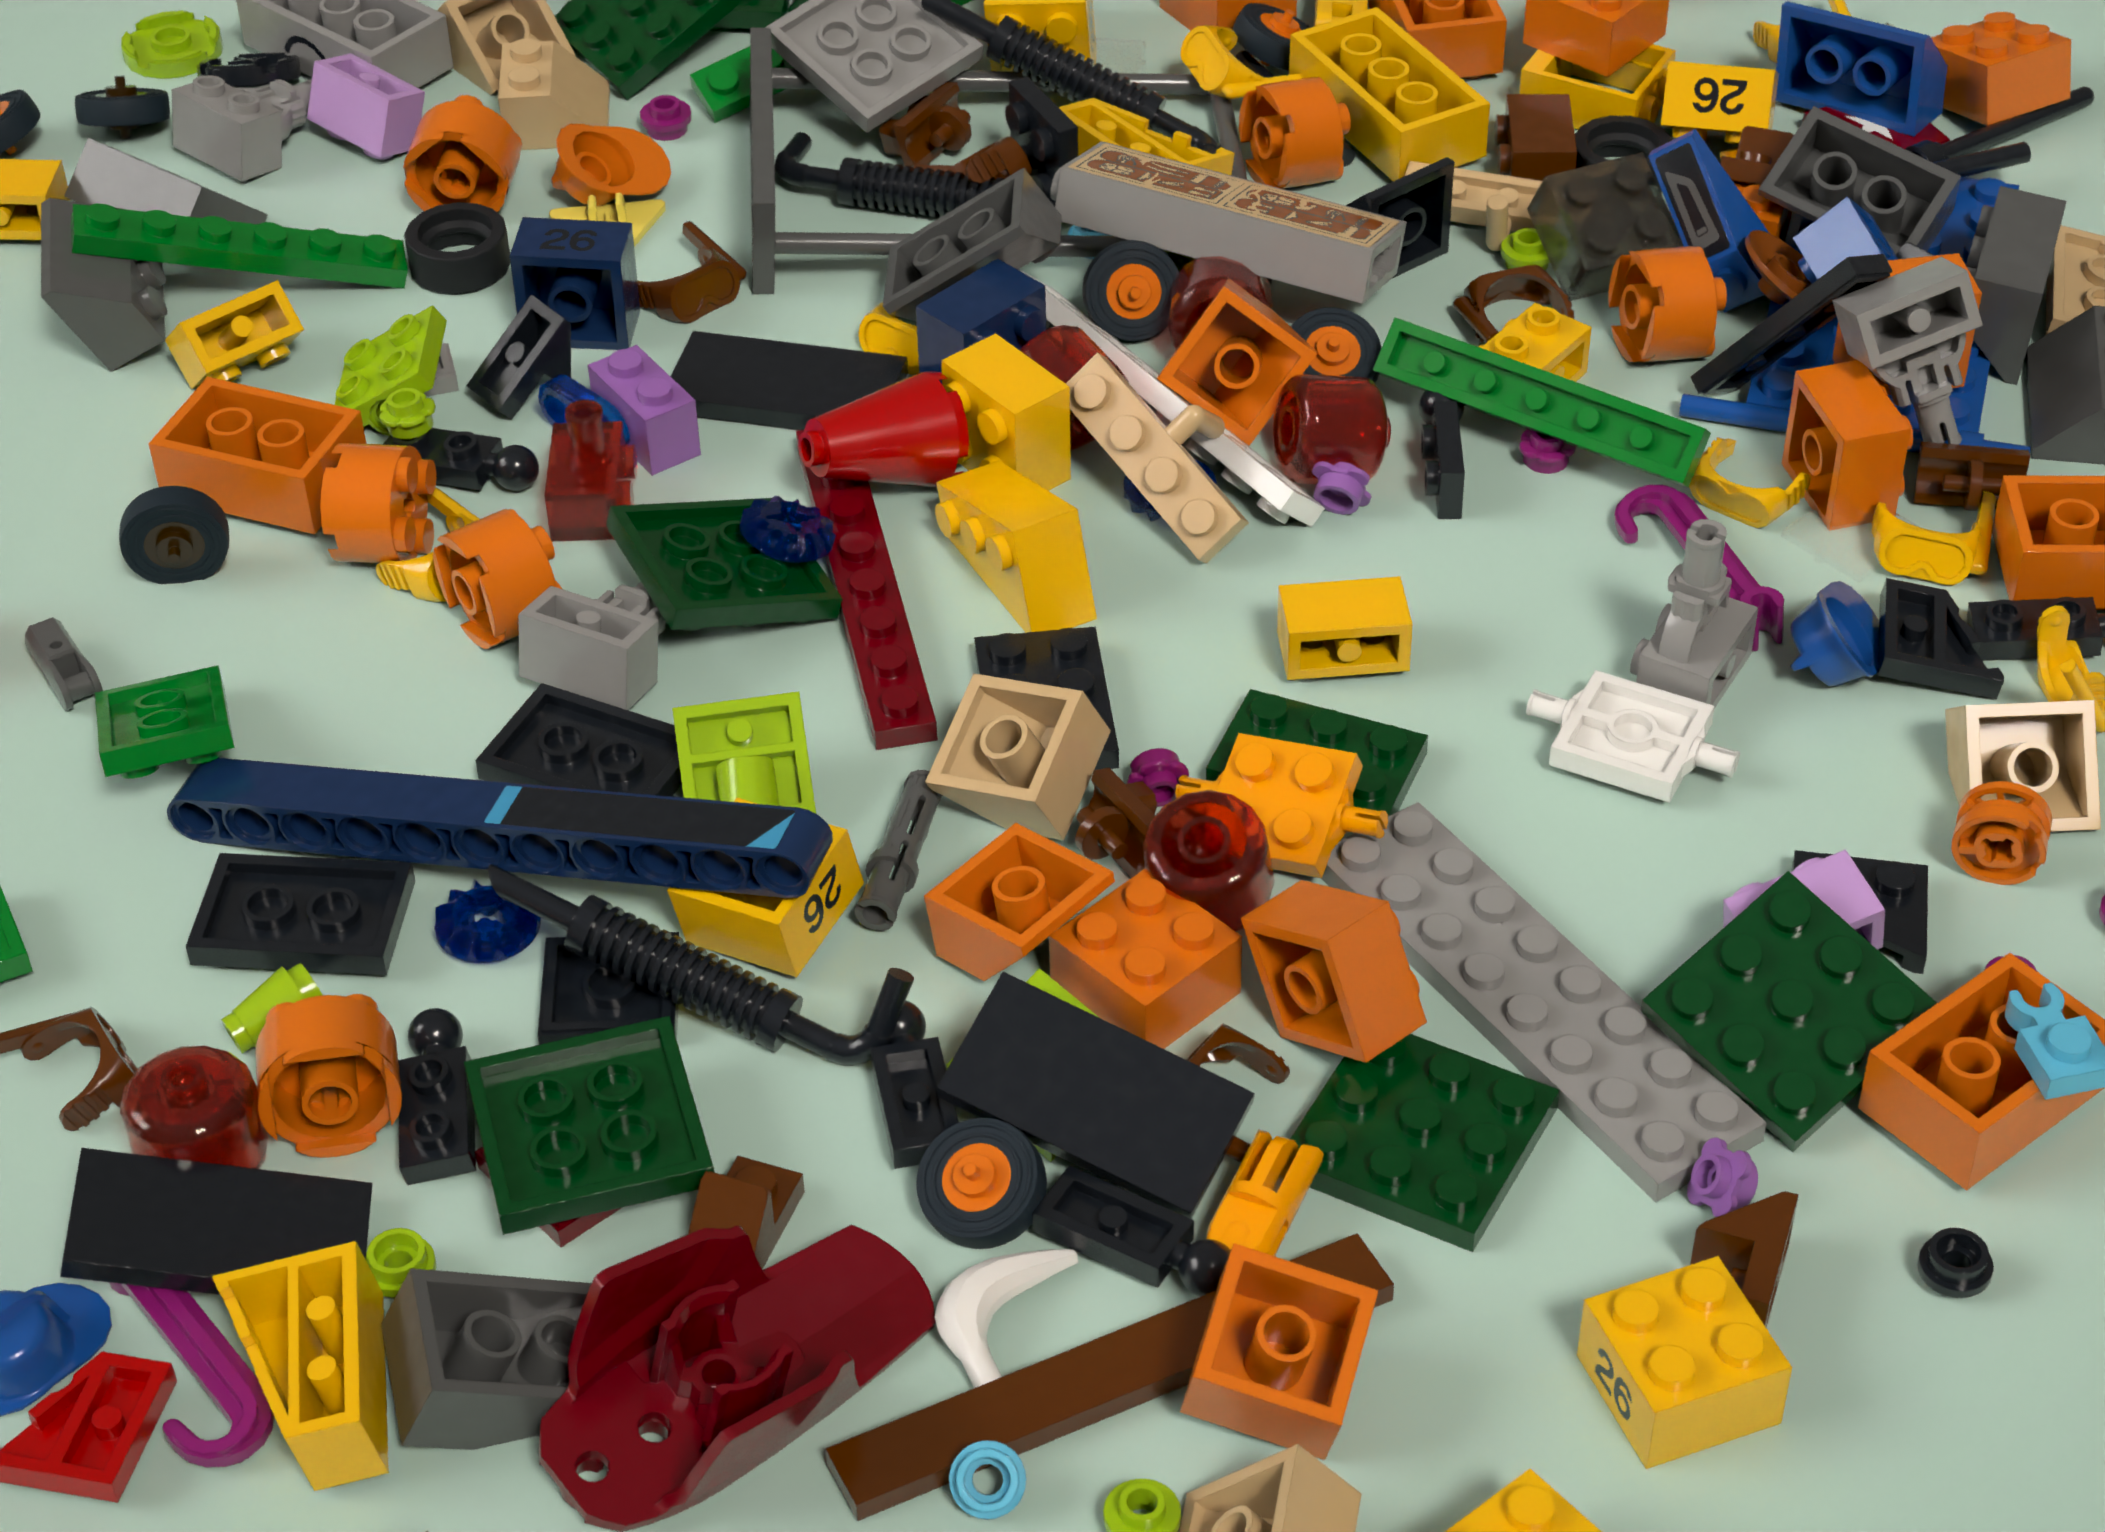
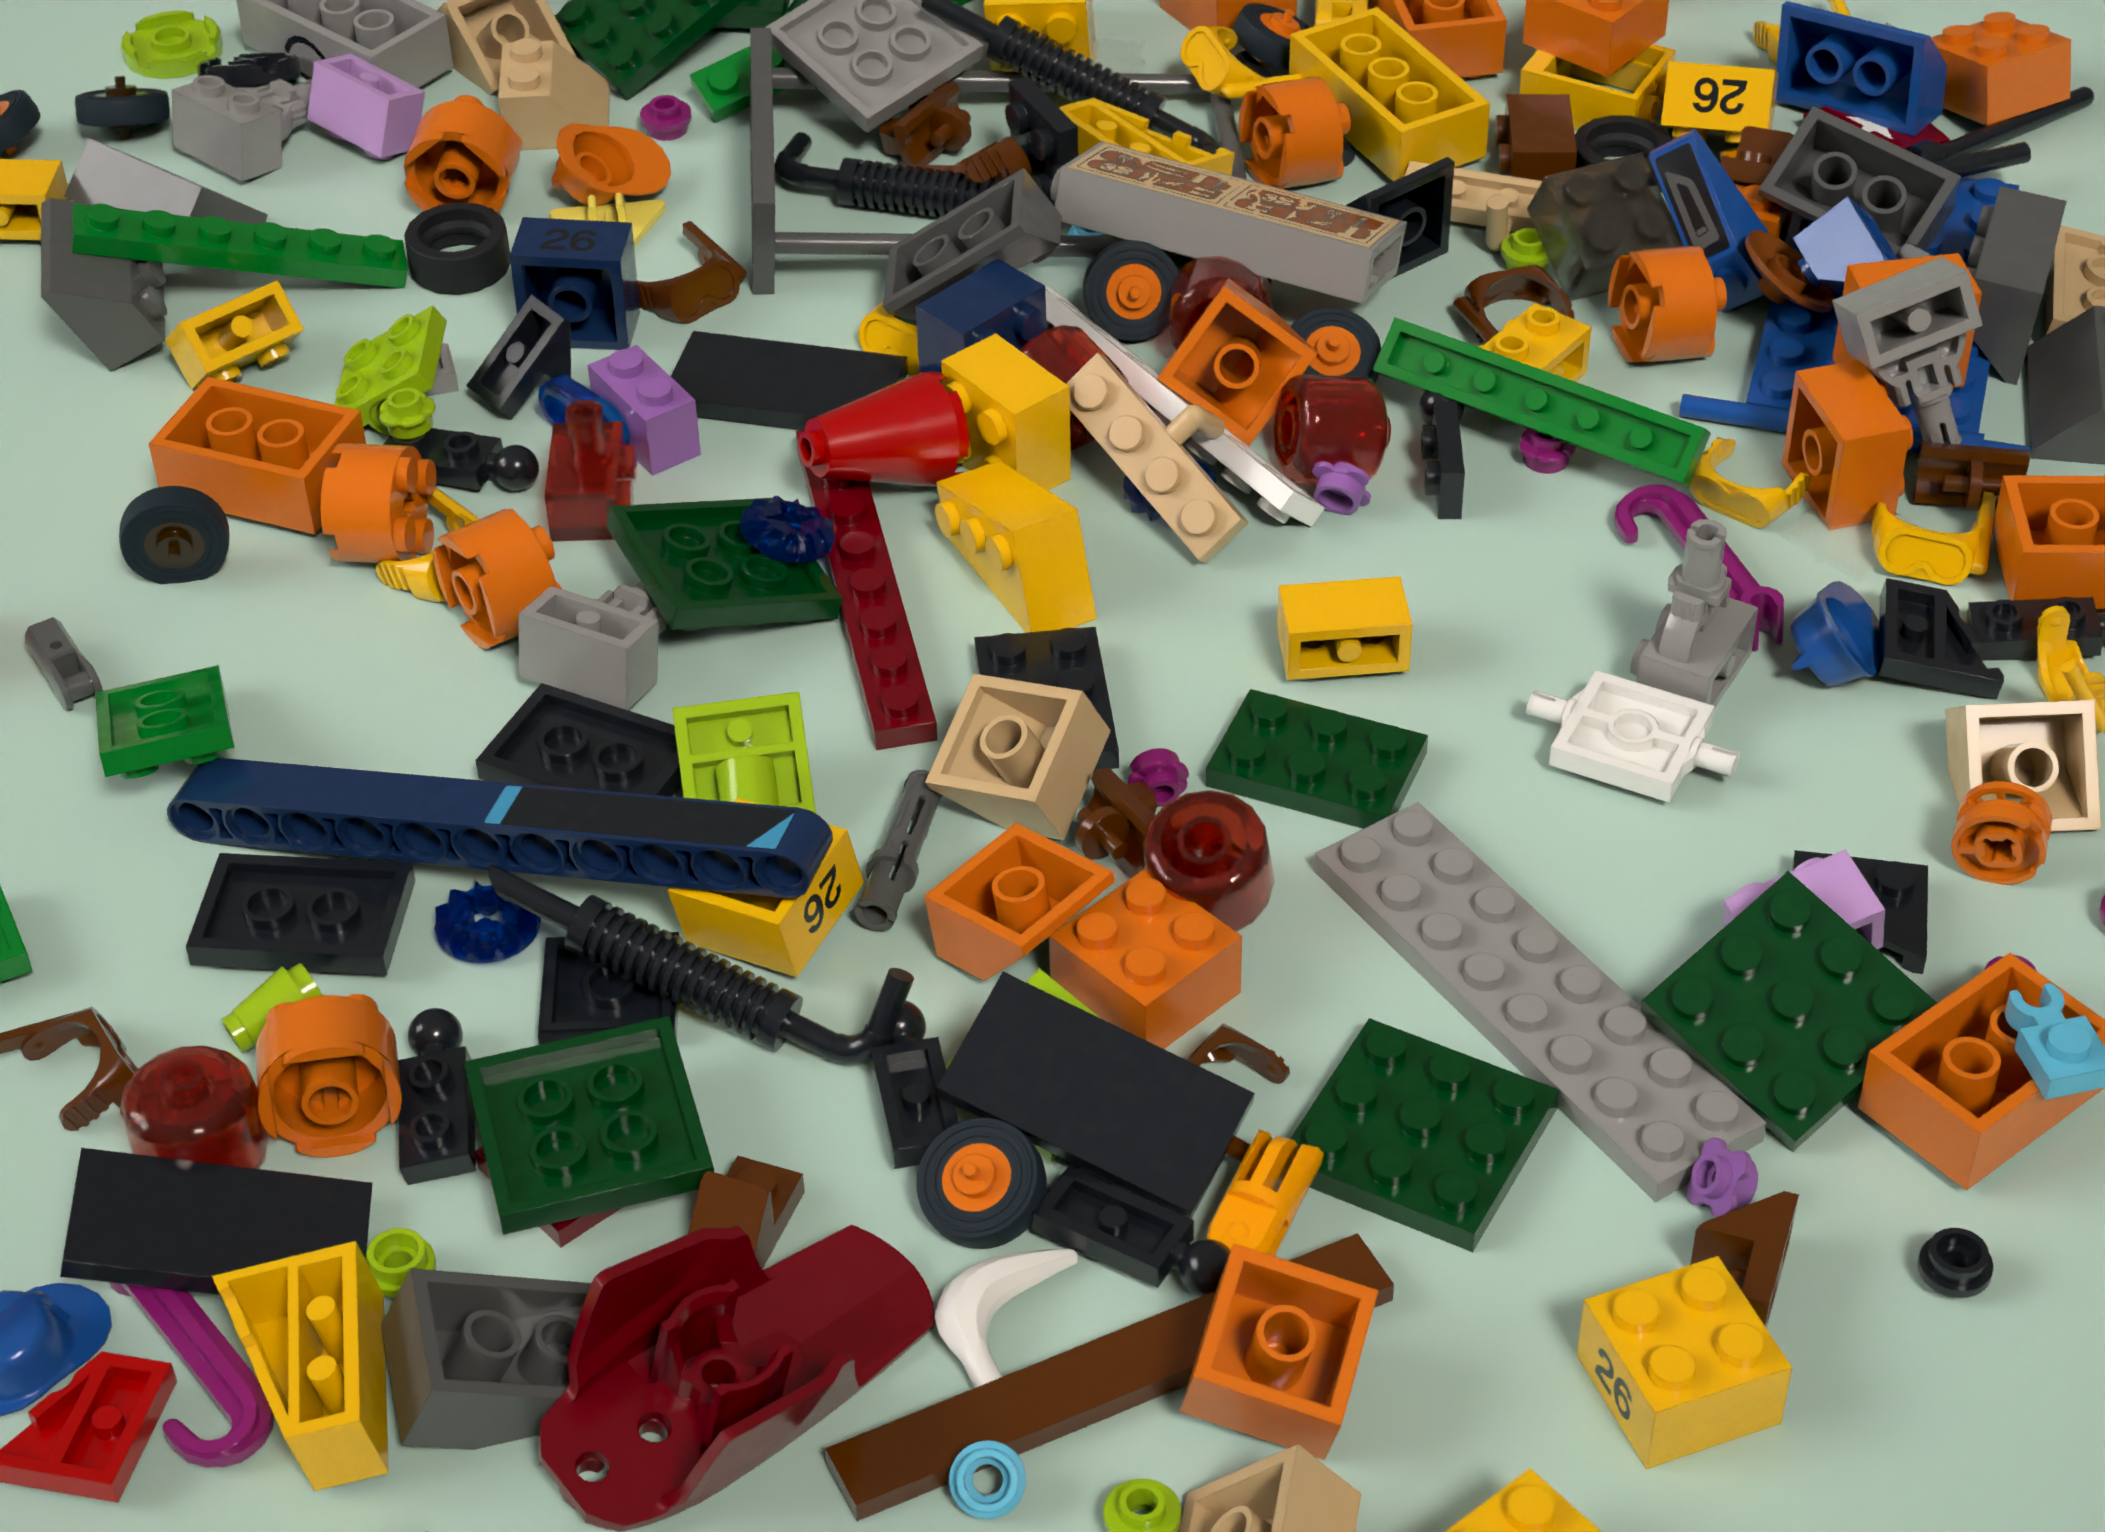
light orange plate [1175,733,1388,878] -> none
orange brick [1241,880,1427,1063] -> none
black tile [1691,254,1893,395] -> none

